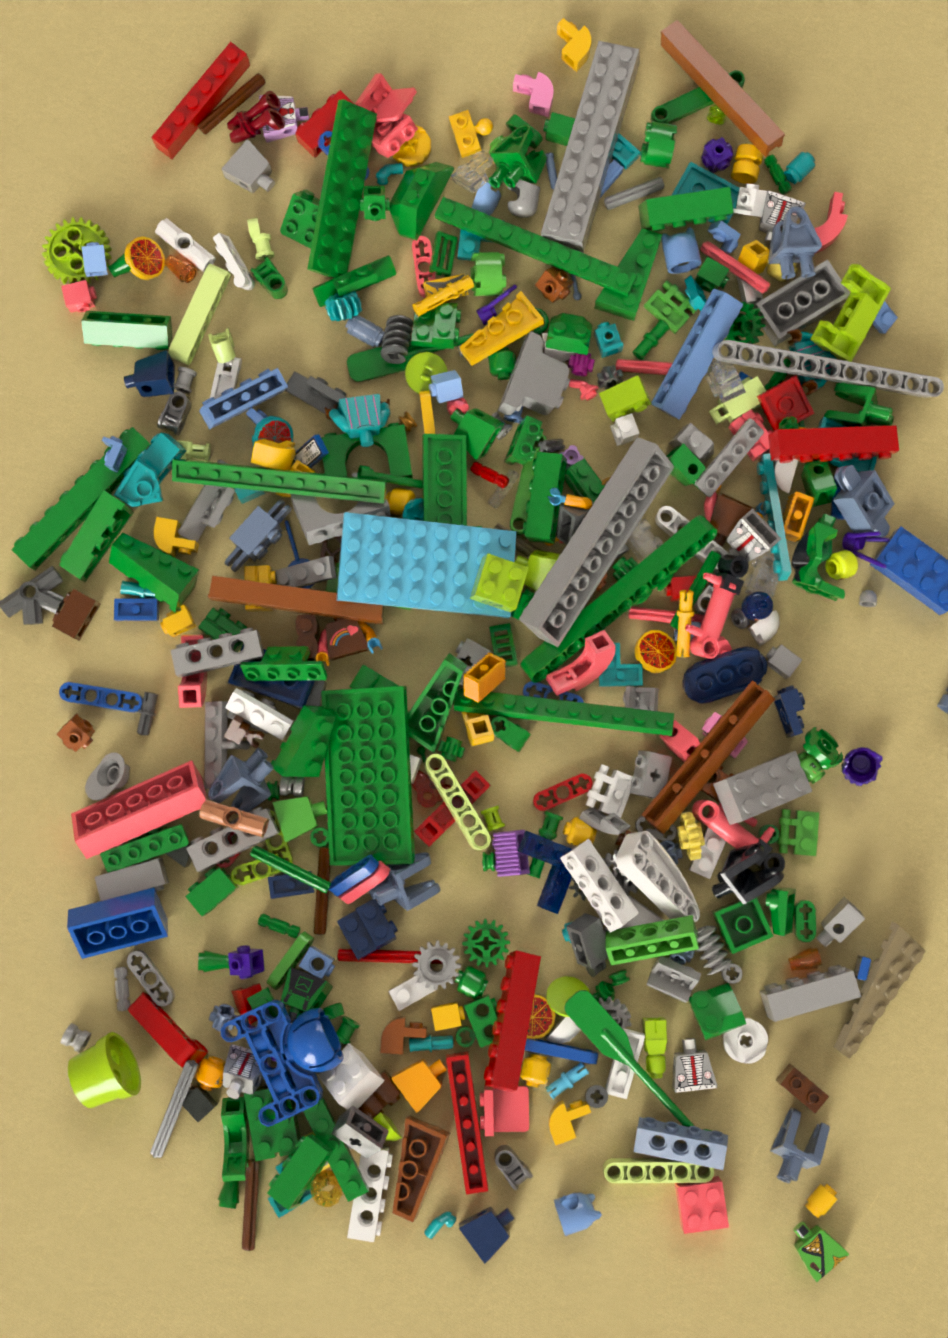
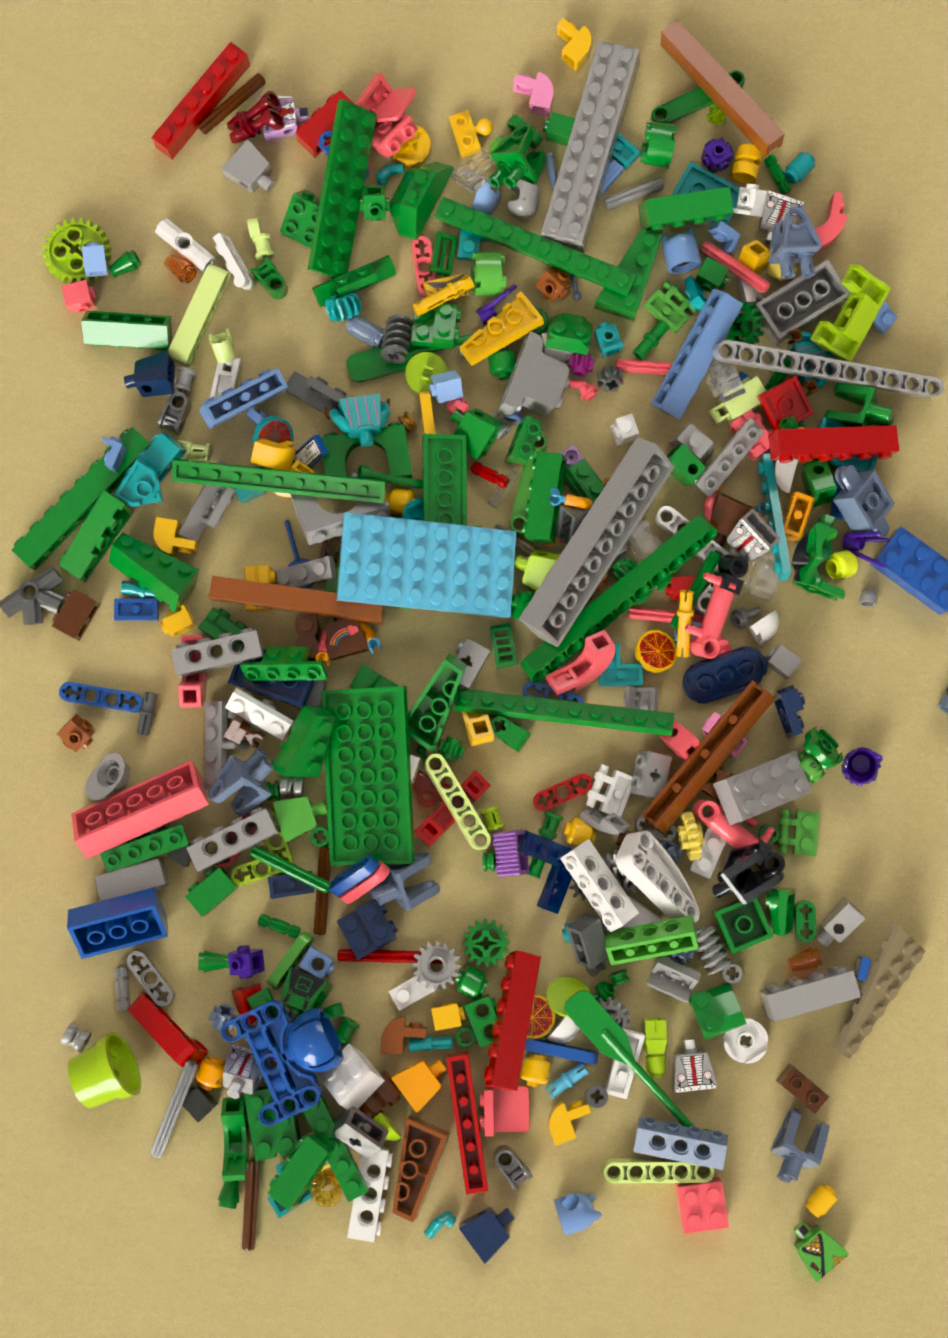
tile [125,236,165,280] -> none
nougat piece [199,799,269,838] -> none
sand blue brick [224,499,292,572] -> none
light orange brick [463,653,506,702] -> none
lime brick [470,553,529,613] -> none
dark grey axle [538,438,565,453] -> none
lime brick [599,375,652,422] -> none
clear blue head [741,591,774,621] -> none

